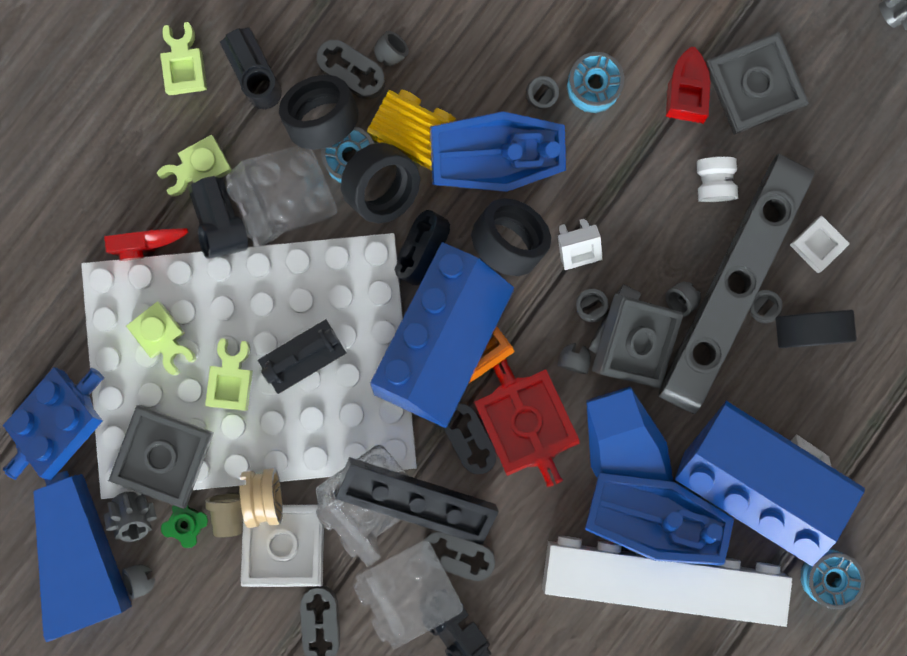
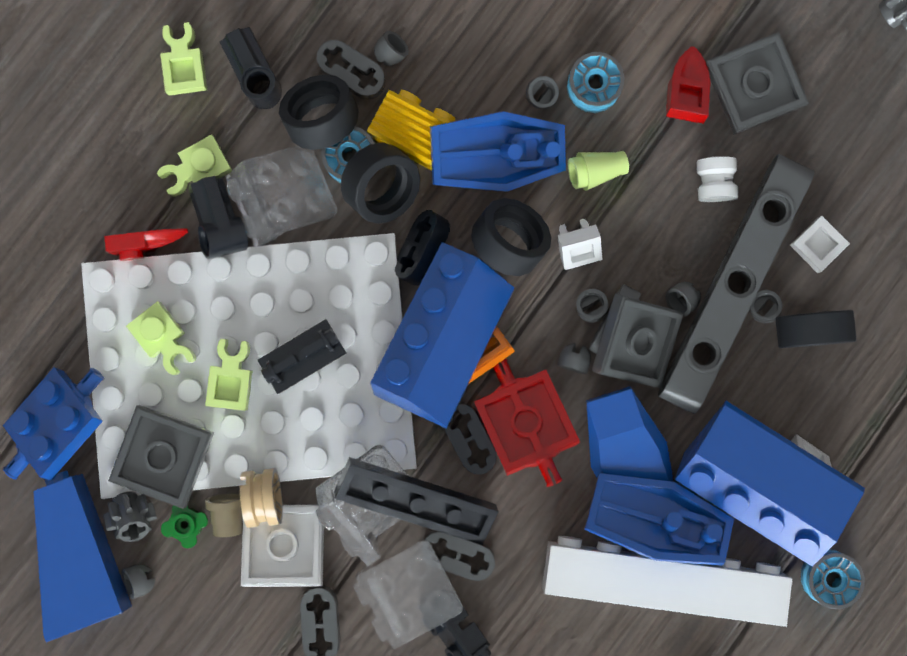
none -> yellowish green cone [568,151,629,191]

